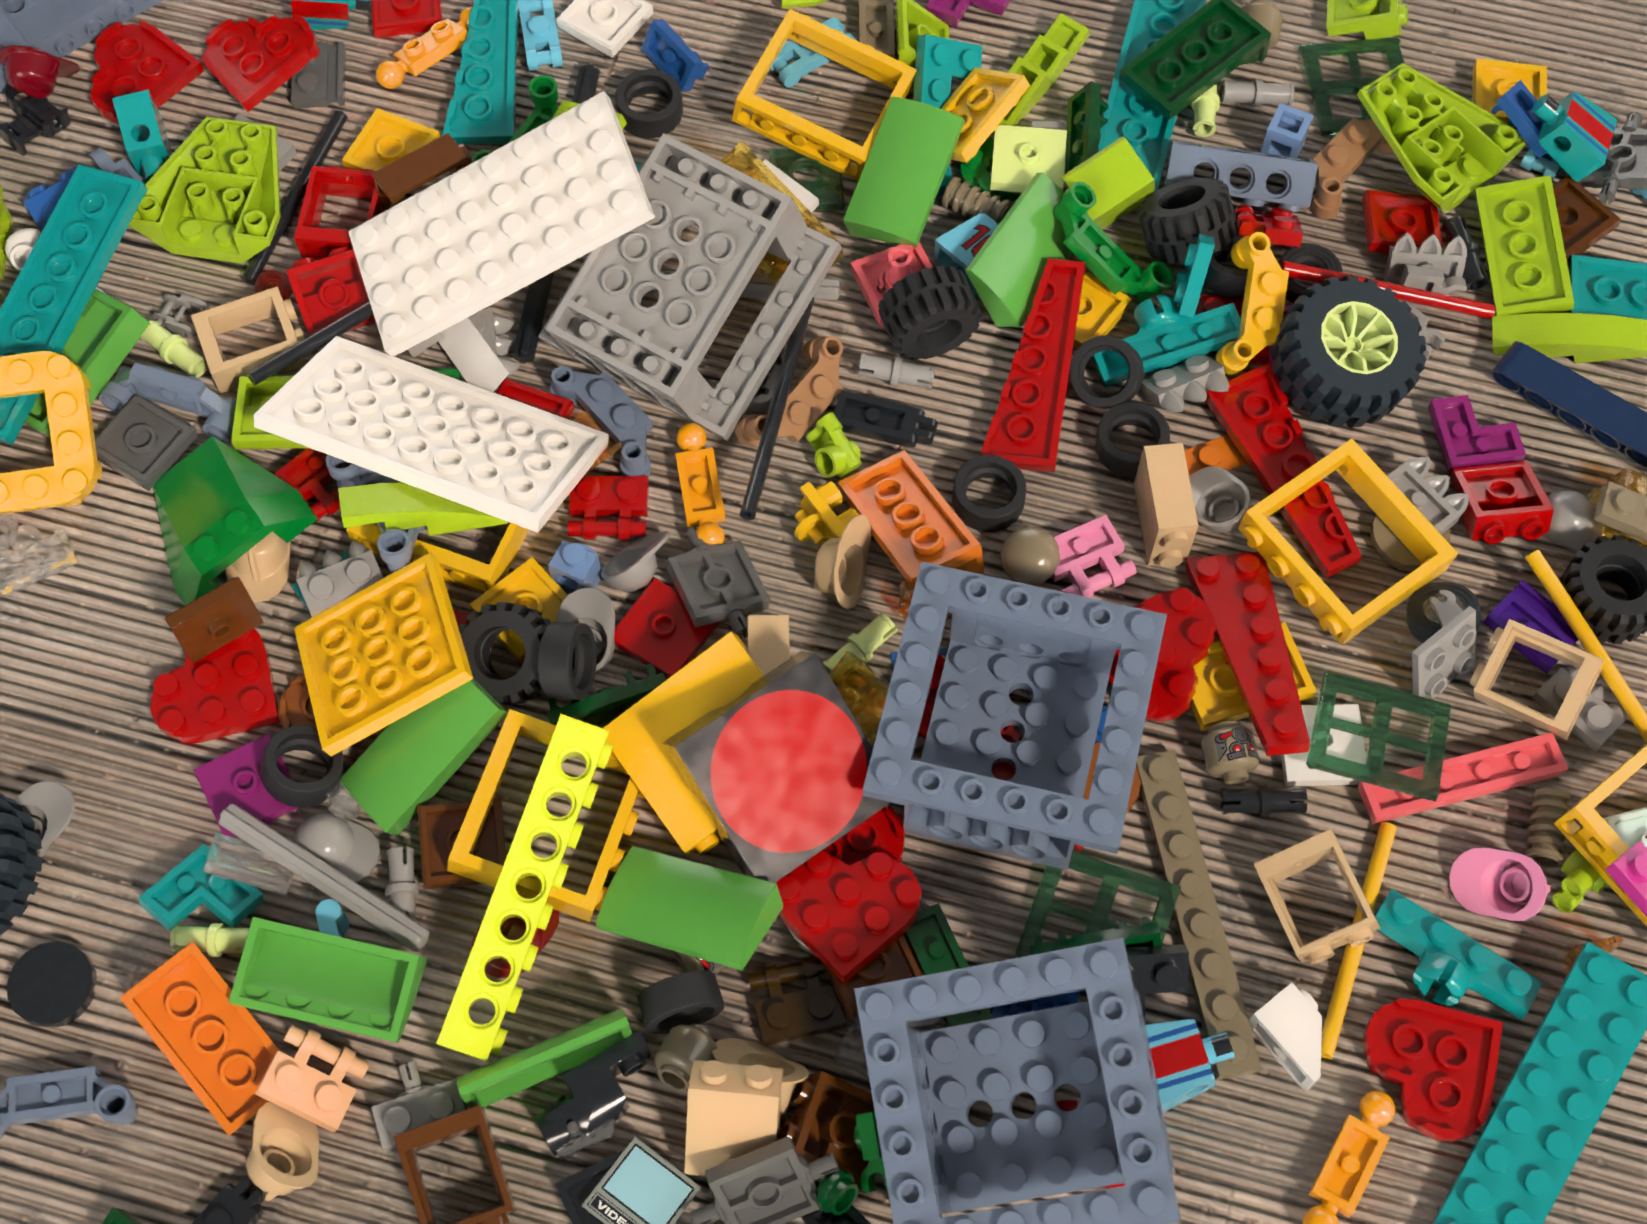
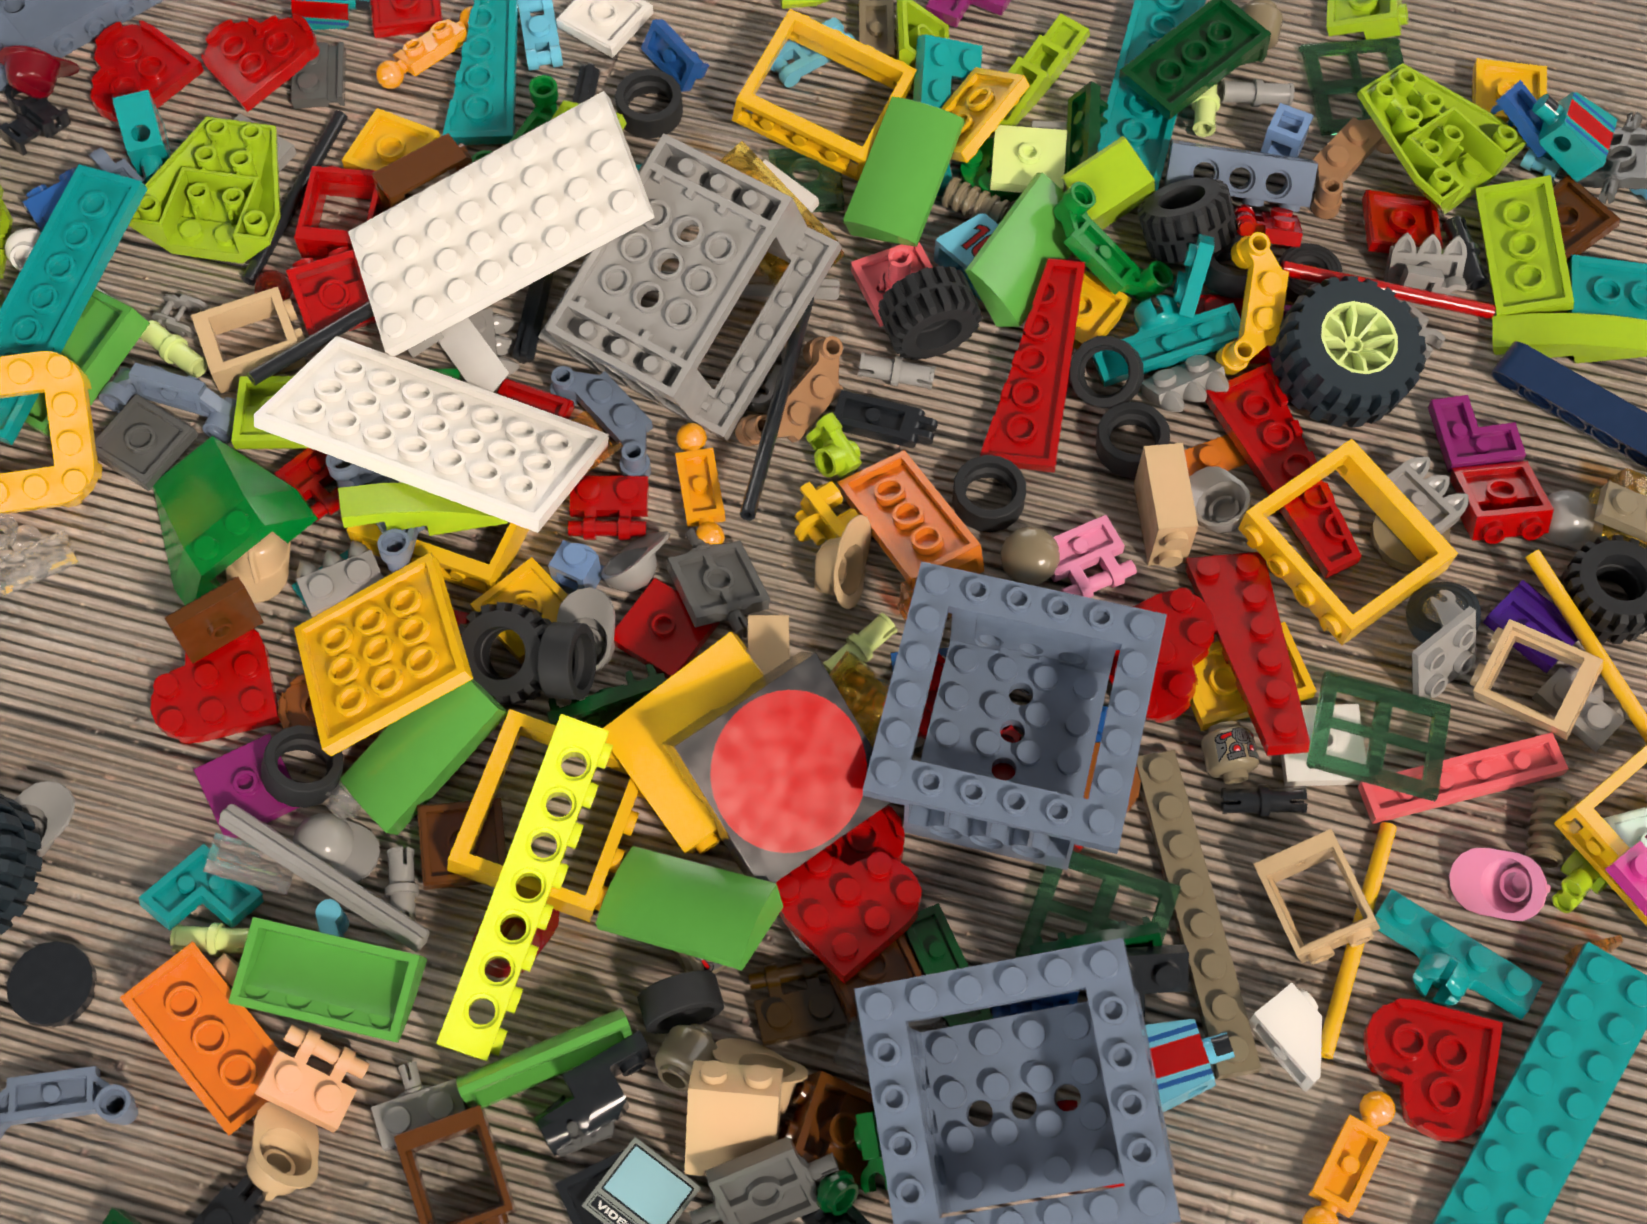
none -> light nougat tile [213,952,239,987]

